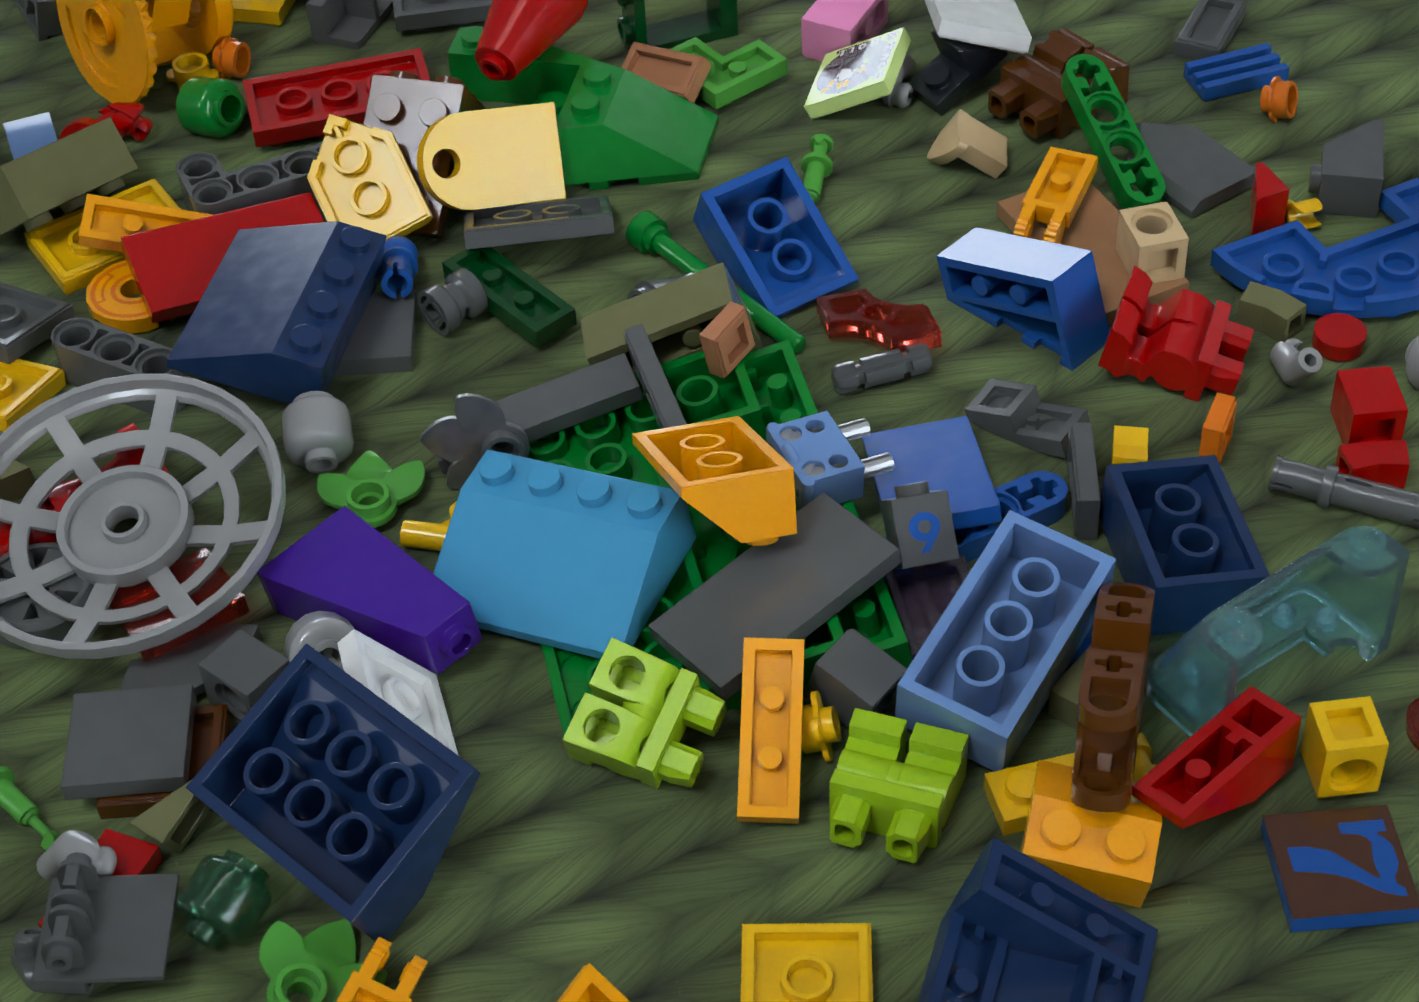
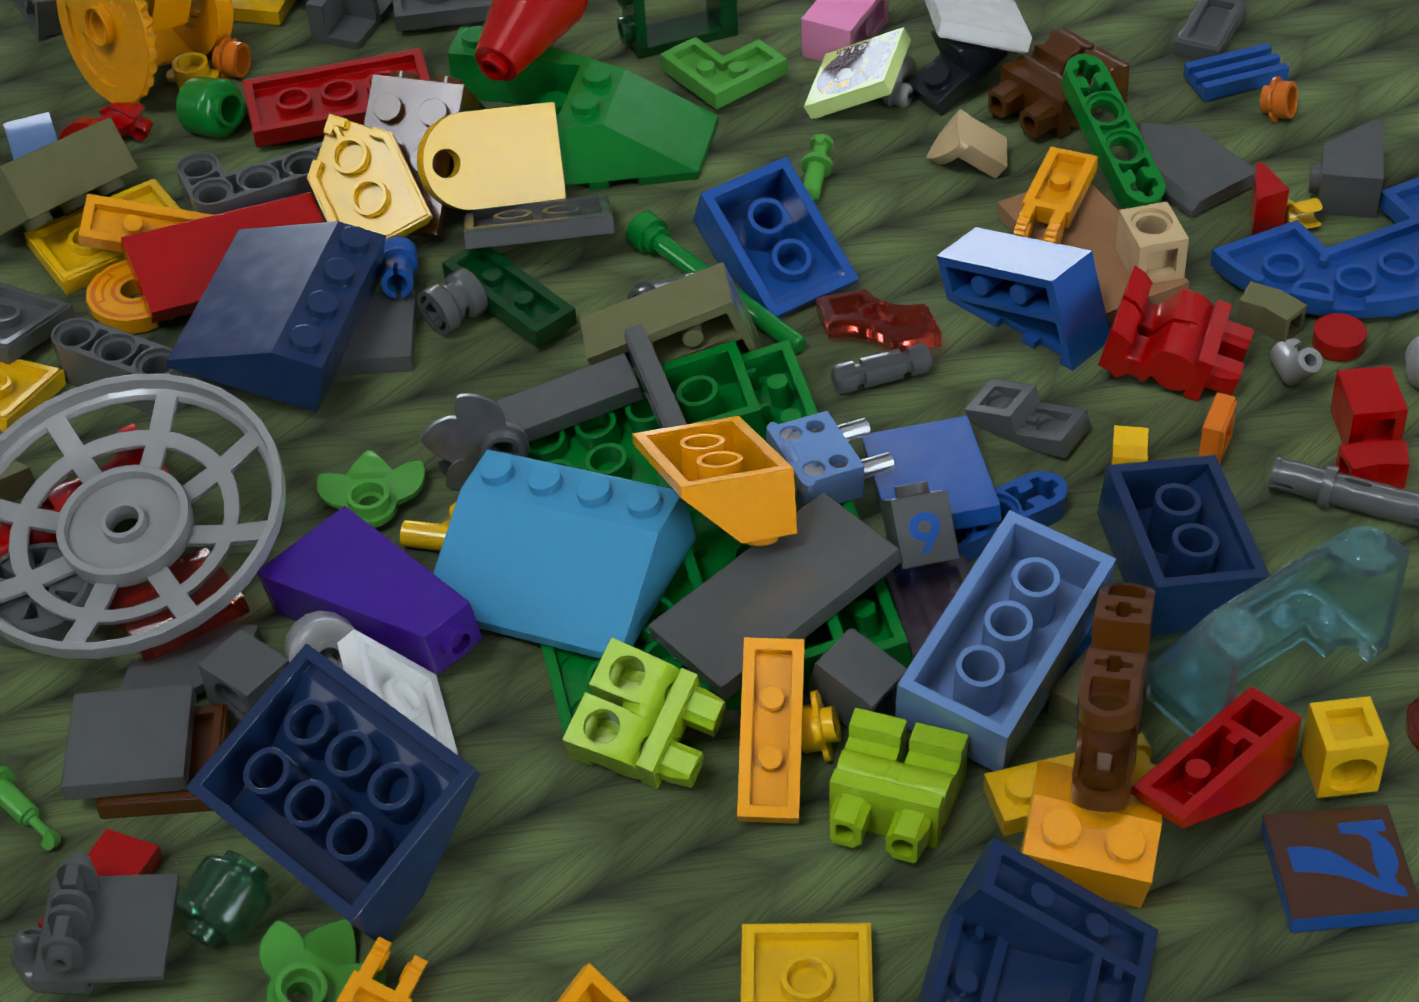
light grey arm [36,830,117,881] -> none
olive piece [129,780,210,854] -> none
light grey head [281,391,354,474] -> none
nougat tile [621,42,712,103] -> none
nougat tile [699,301,755,378] -> none
dark grey tile [1066,423,1101,540] -> none

